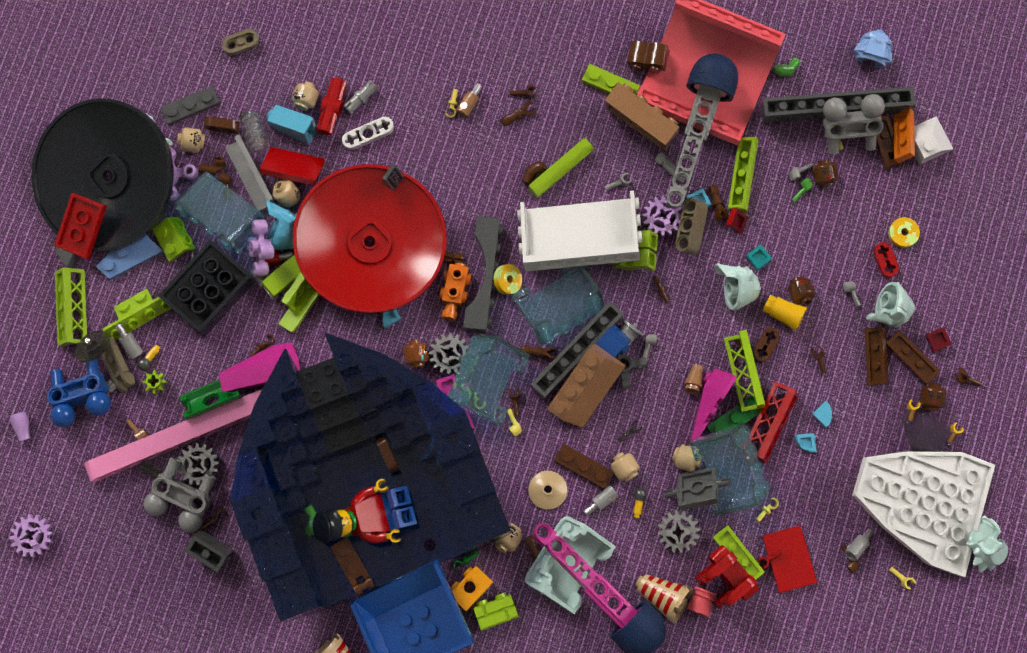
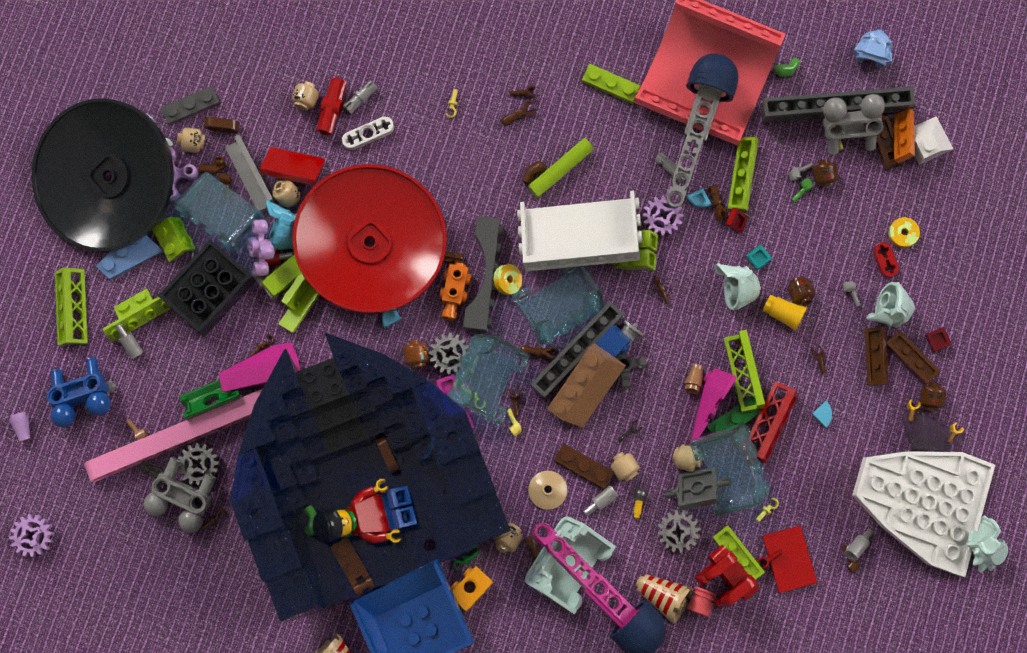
red tile [54,193,107,259] -> none
dark grey slope [55,247,78,268] -> none
clear smoke dish [75,330,110,362] -> none
dark tan hinge [98,337,135,392] -> none
piece [137,345,160,371] -> none
lime gear [142,370,168,395] -> none
dark grey brick [184,529,234,572] -> none
dark tan plate [222,29,259,56] -> none
clear piece [238,110,271,153] -> none
medium azure slope [267,105,317,145] -> none
slope [382,164,404,191] -> none
medium nougat piece [456,83,482,118] -> none
lime brick [473,592,519,631] -> none
medium nougat slope [605,82,679,152] -> none
light grey hand [605,173,632,190] -> none
reddish brown brick [627,41,670,73] -> none
light grey hand [642,334,657,361] -> none
dark tan beam [676,197,708,255] -> none
reddish brown beam [753,328,780,363] -> none
medium azure tile [794,433,817,453] -> none
light yellow hand [889,567,916,589] -> none
reddish brown hand [954,368,982,386] -> none

